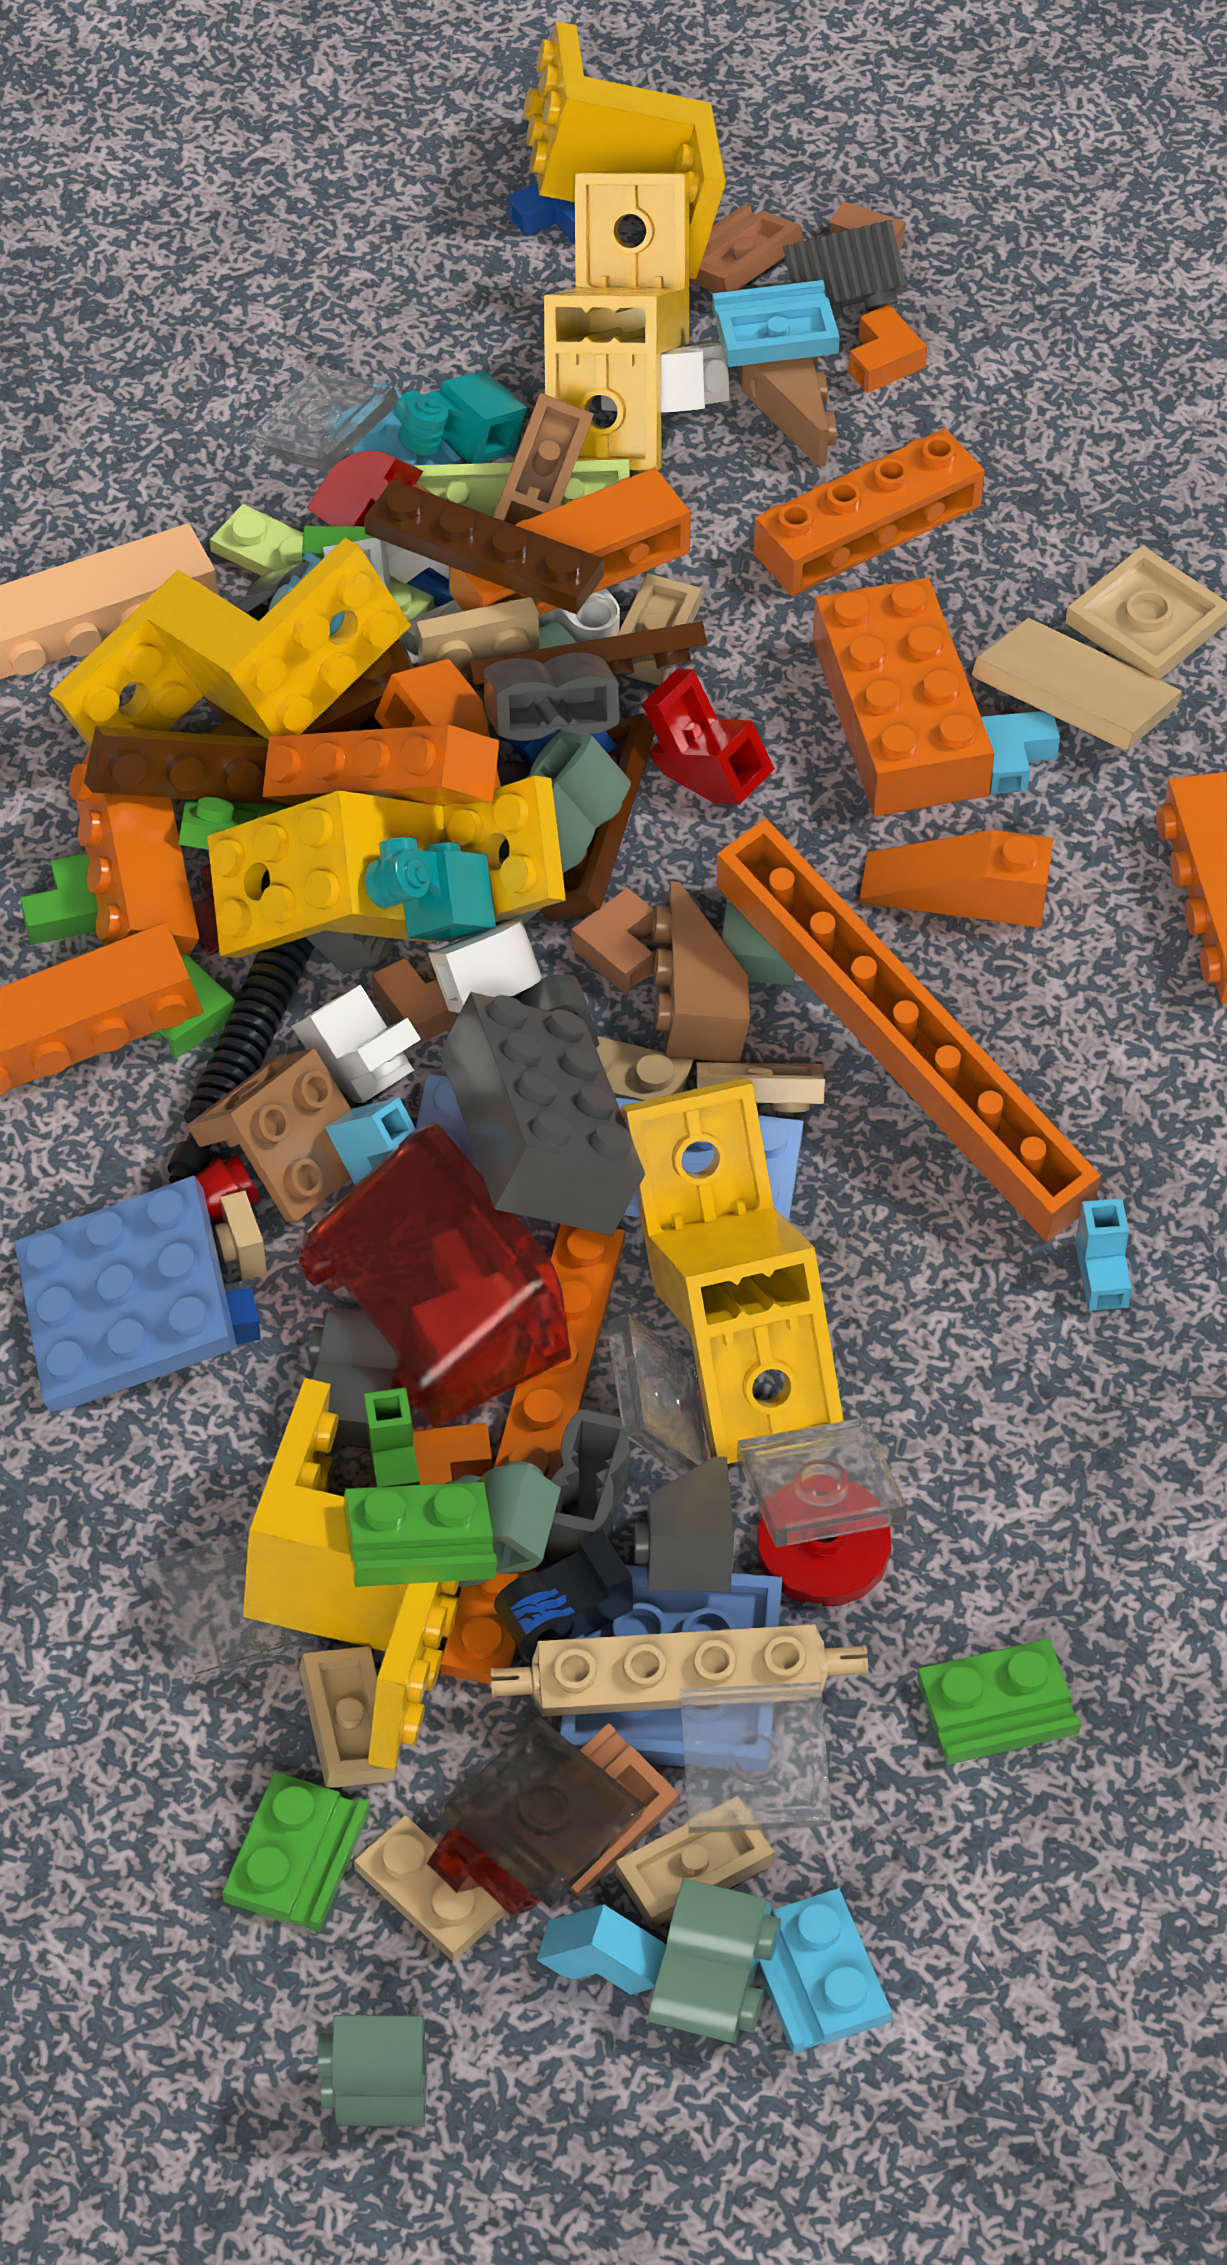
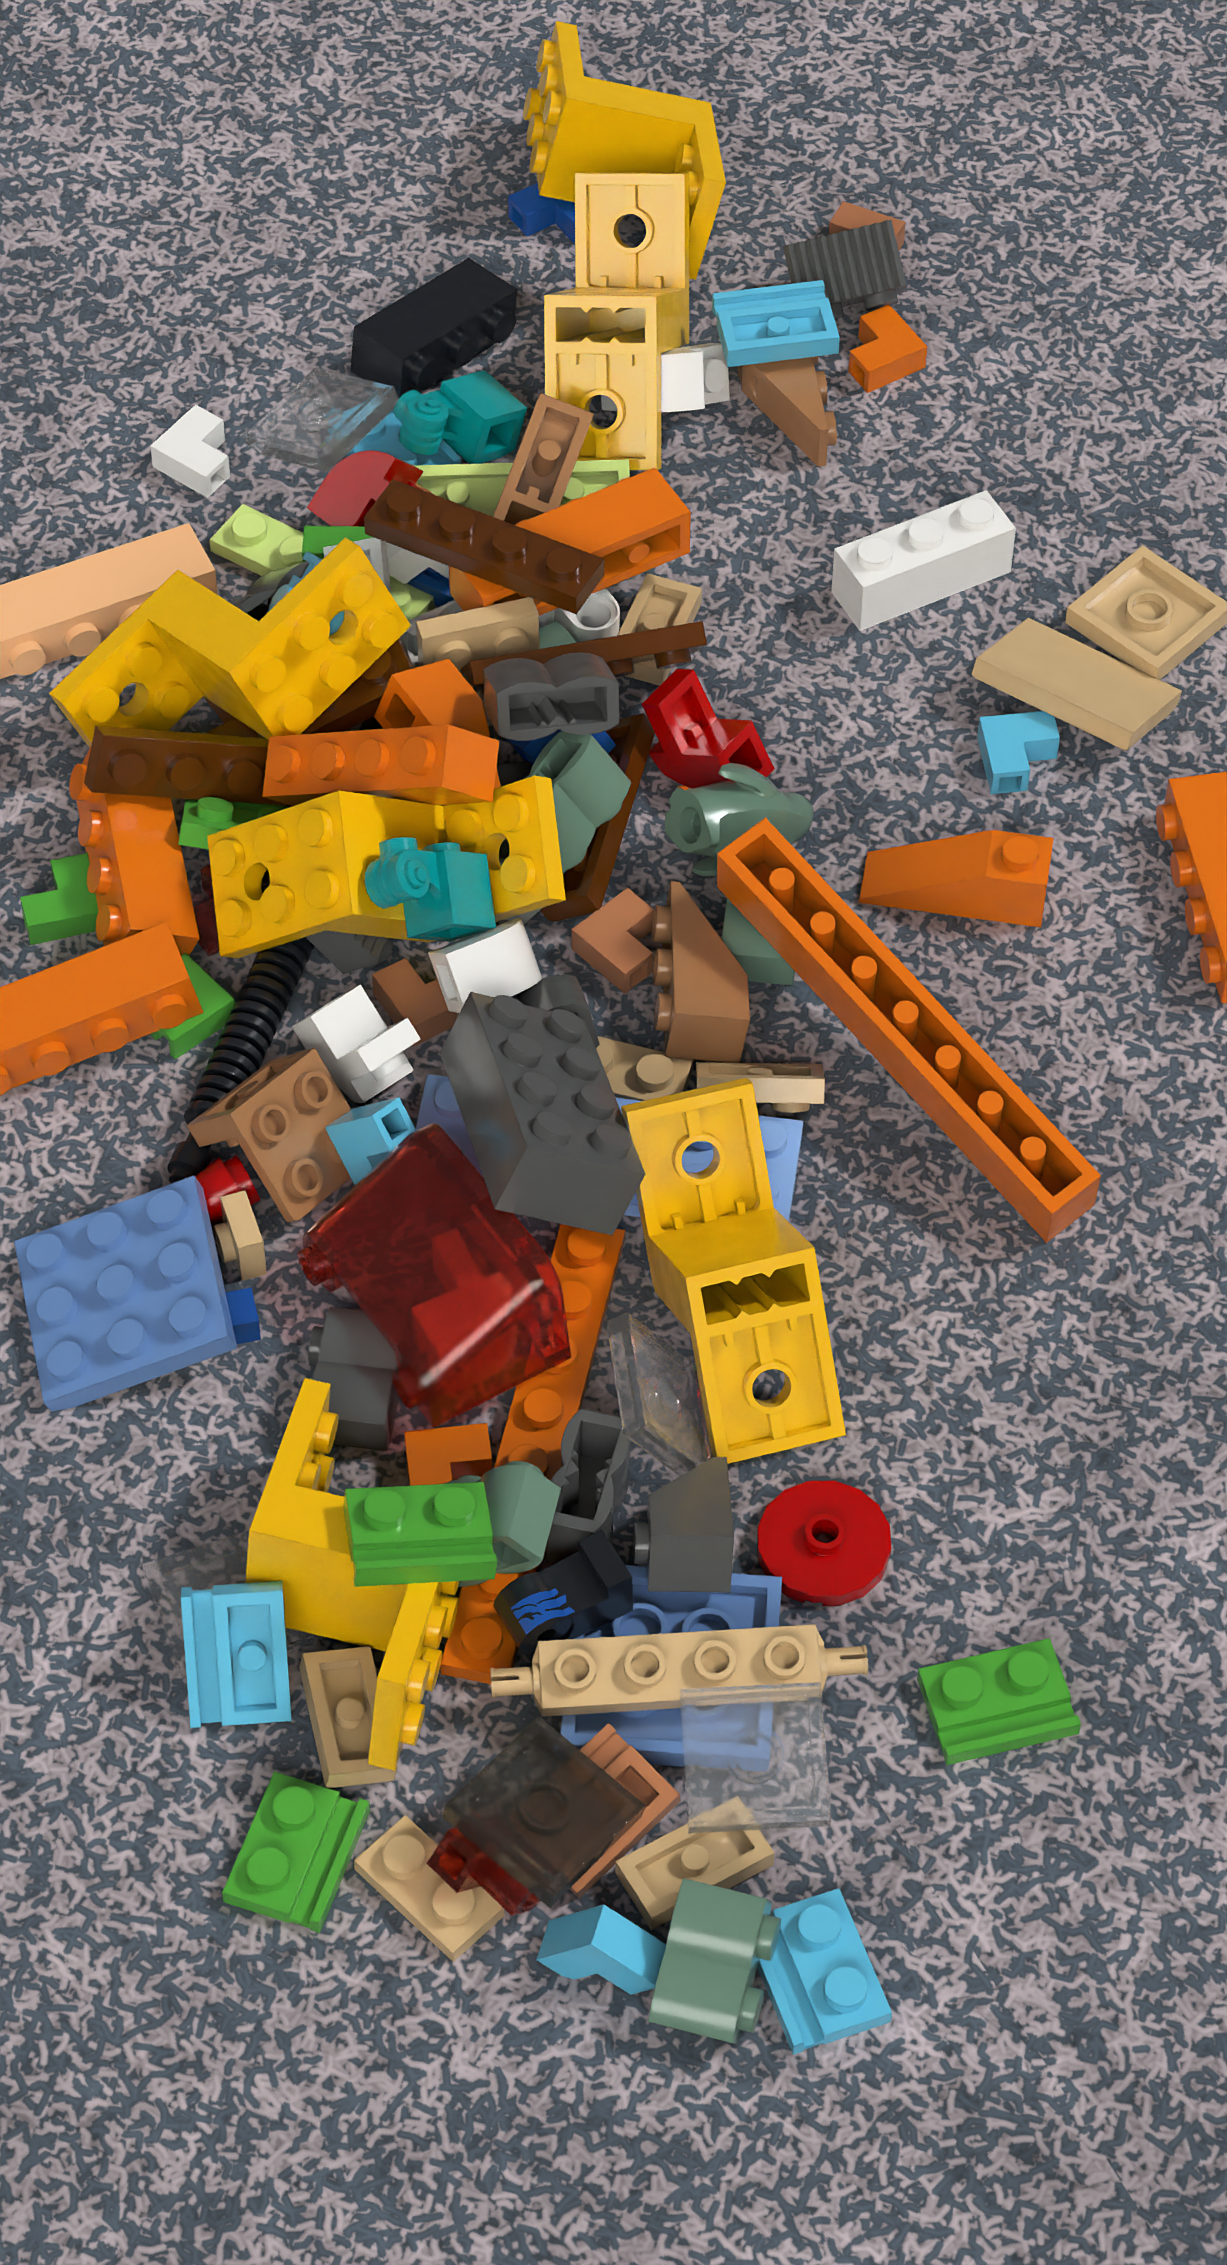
sand green brick [318,2015,427,2127] -> none
bright green piece [364,1387,420,1487] -> none
nougat plate [689,204,803,293] -> none
clear tile [737,1417,907,1547] -> none
orange brick [753,428,985,596] -> none
orange brick [812,577,994,817] -> none
medium azure piece [1075,1198,1132,1311] -> none
none -> white piece [150,405,230,498]
none -> medium azure plate [181,1581,292,1728]
none -> black brick [350,258,518,402]
none -> sand green animal [665,763,813,876]
none -> white brick [831,490,1016,631]

